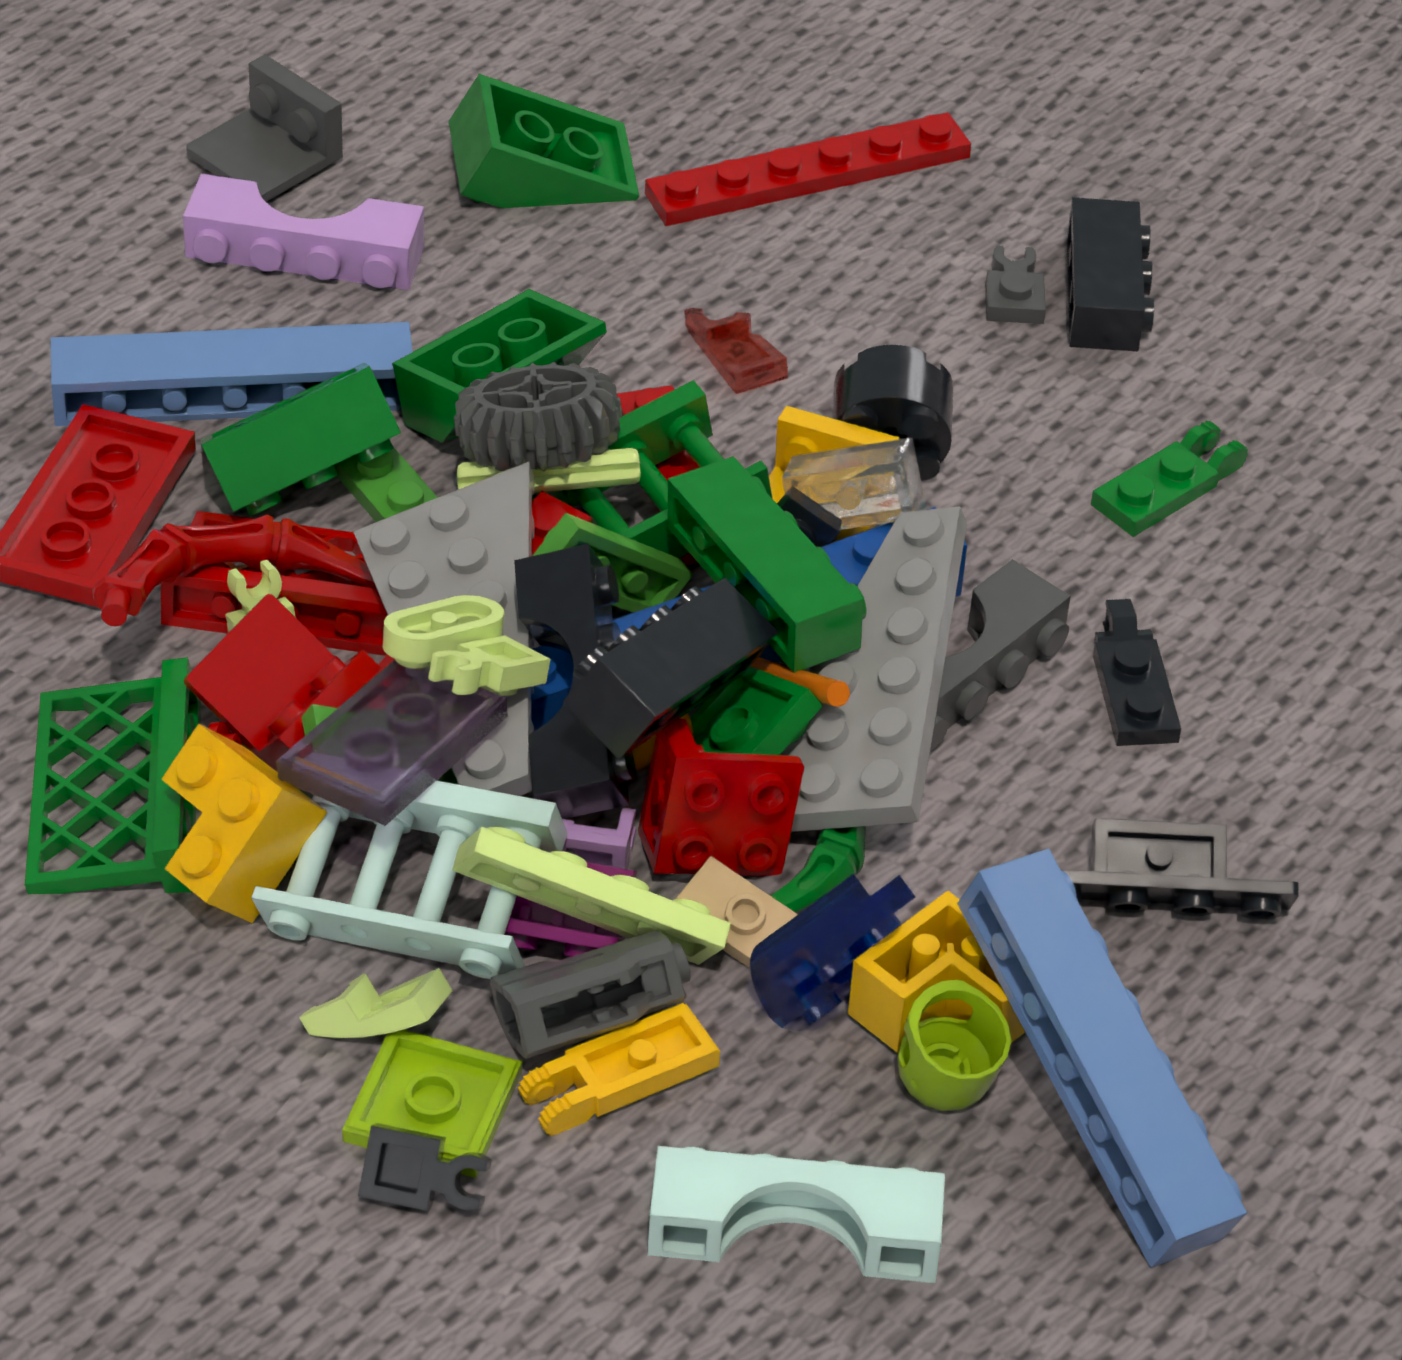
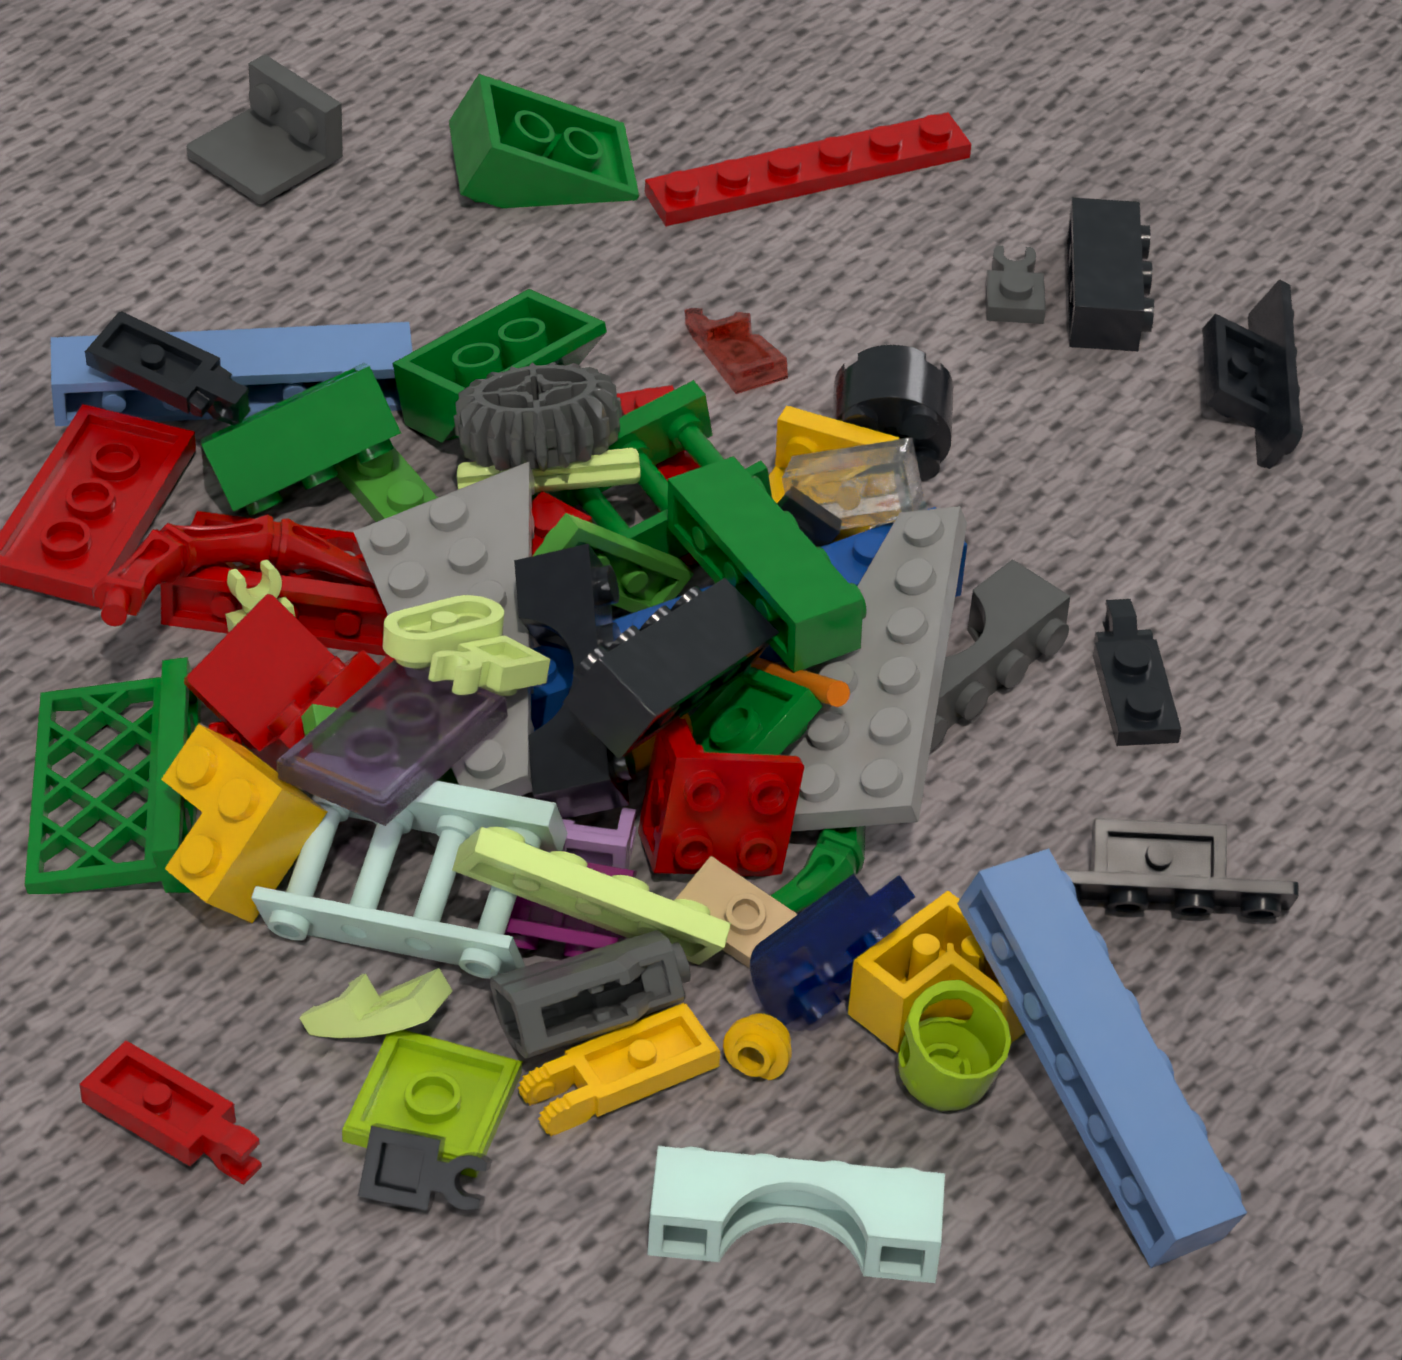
lavender arch [183,174,424,290] -> none
green hinge [1091,420,1248,537] -> none
none -> red plate [79,1040,262,1185]
none -> black hinge [85,311,251,426]
none -> yellow plate [723,1013,792,1080]
none -> black bracket [1202,280,1303,469]

